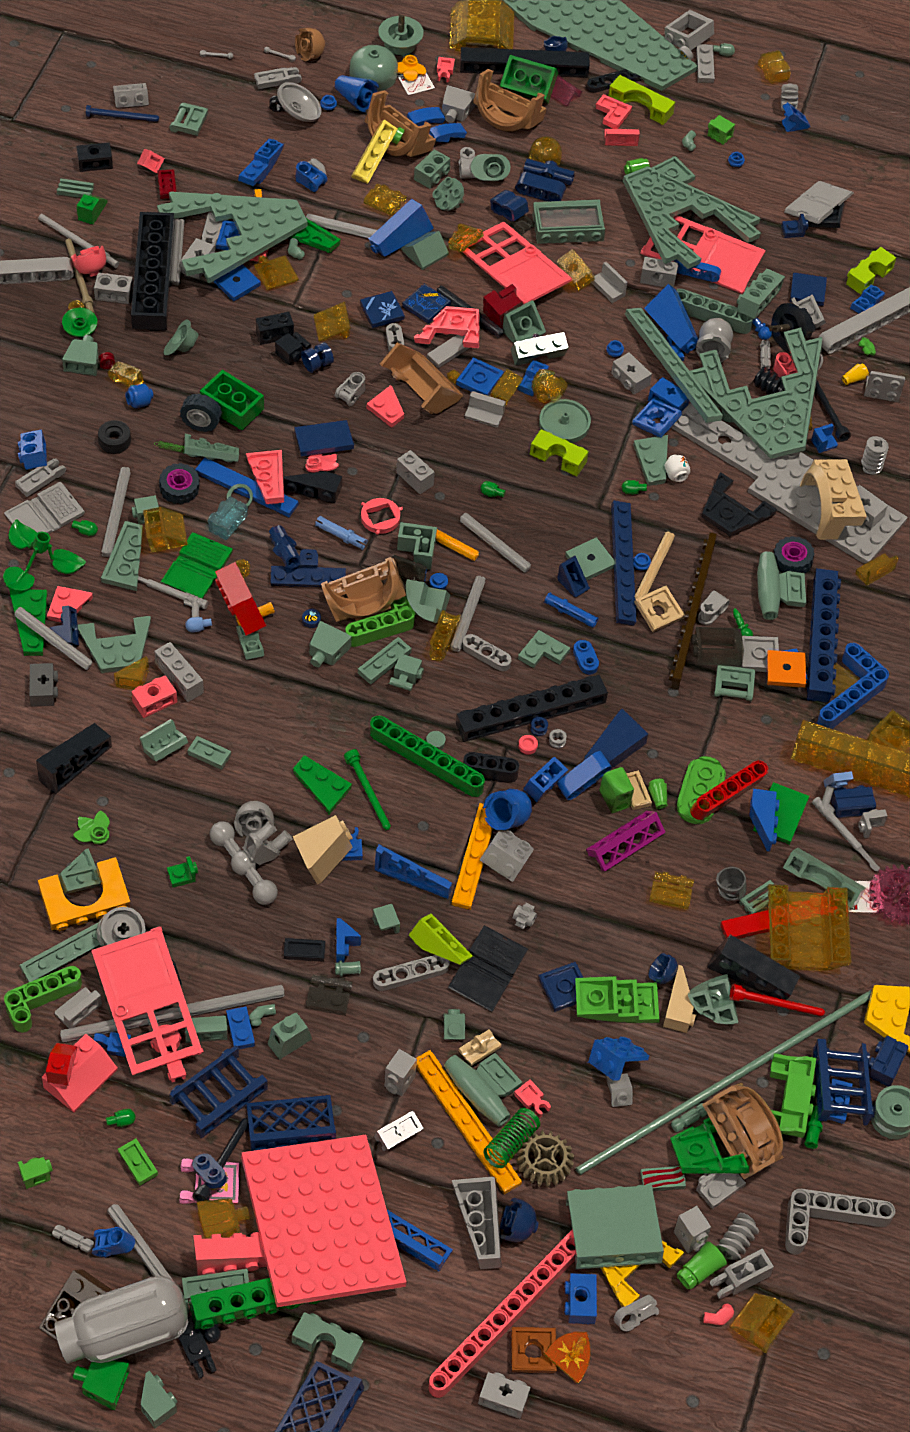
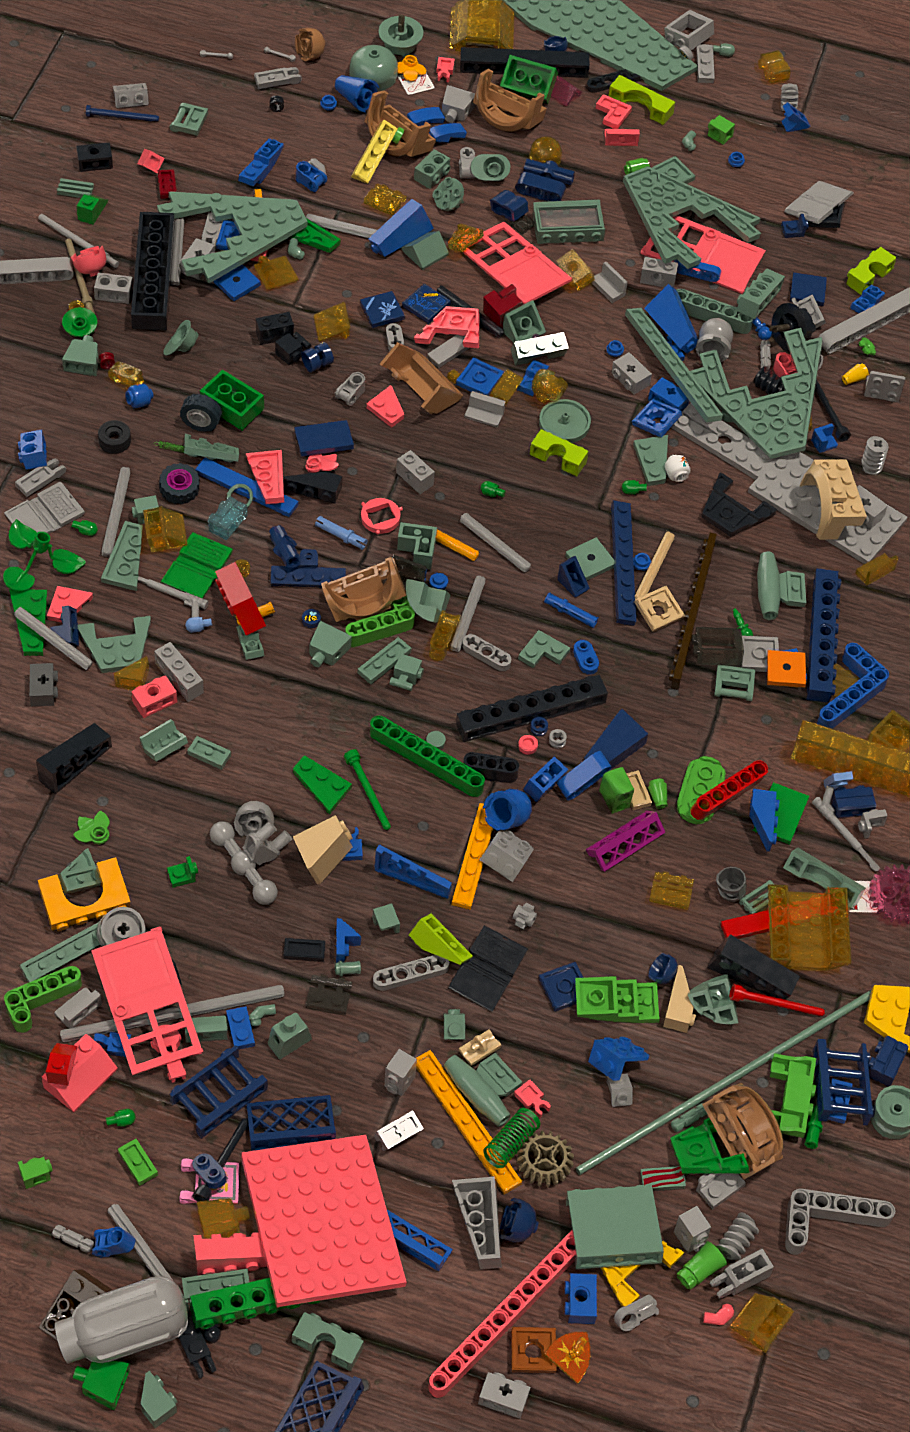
light grey dish [277,82,321,122] -> none
light grey piece [698,590,730,625] -> none
black wheel [774,536,815,574] -> none

